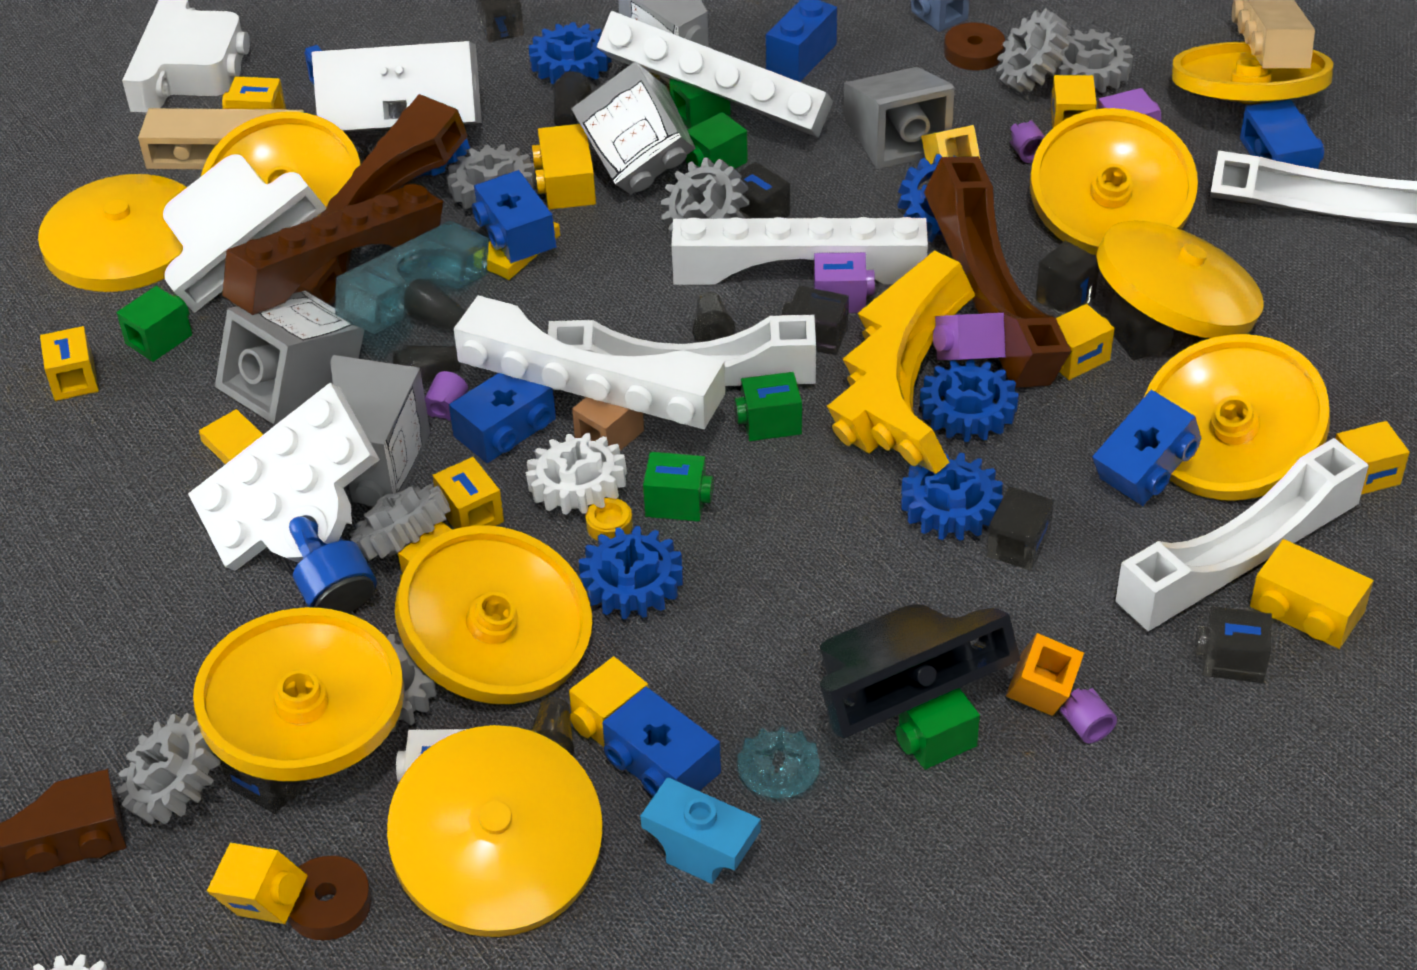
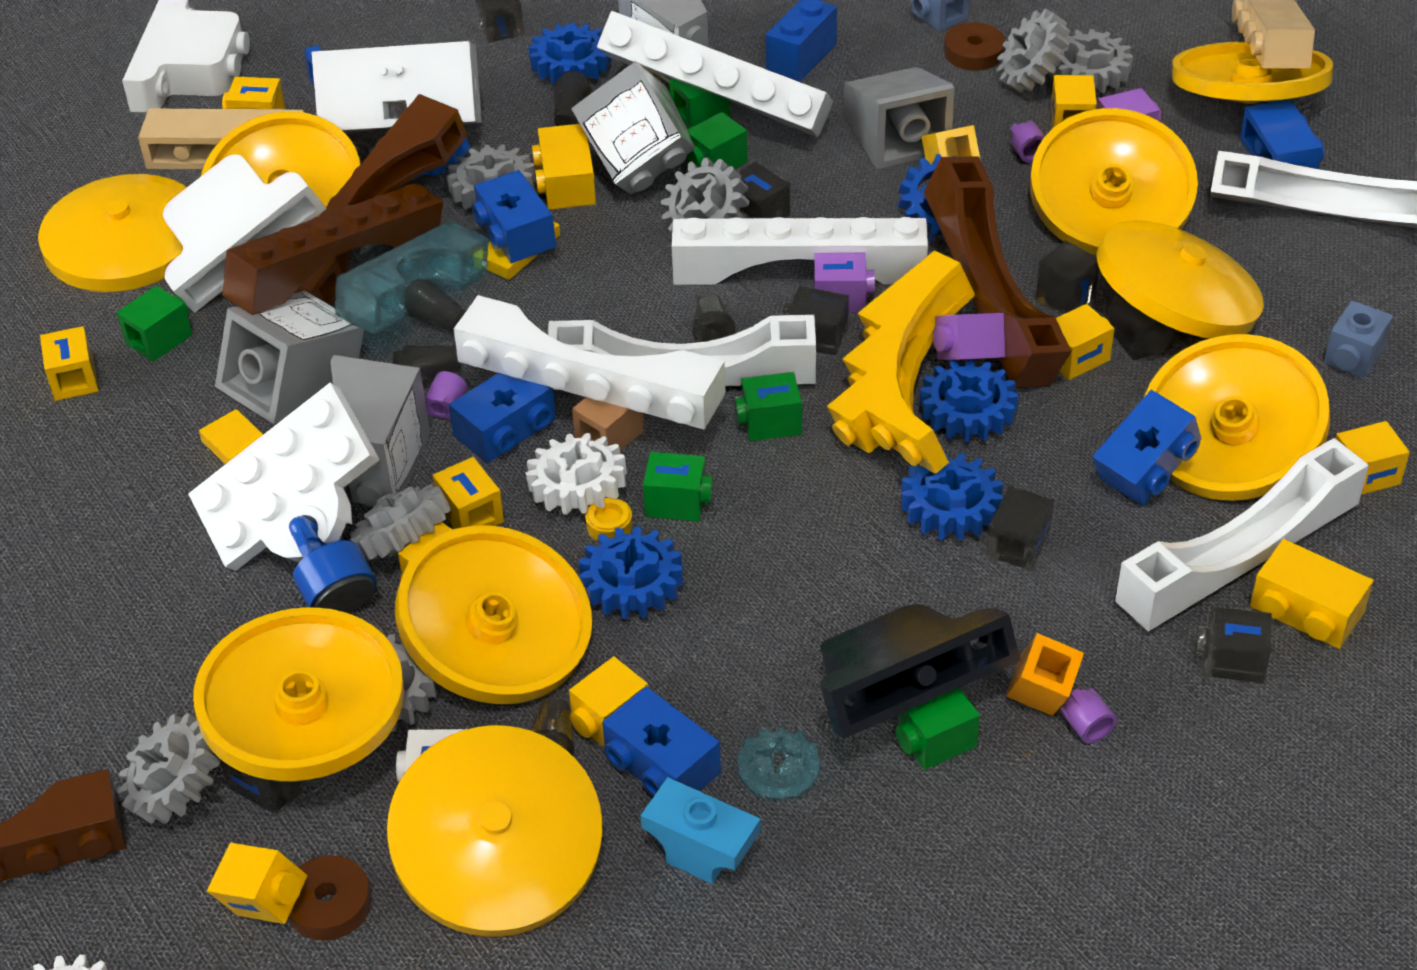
none -> sand blue brick [1324,300,1394,379]

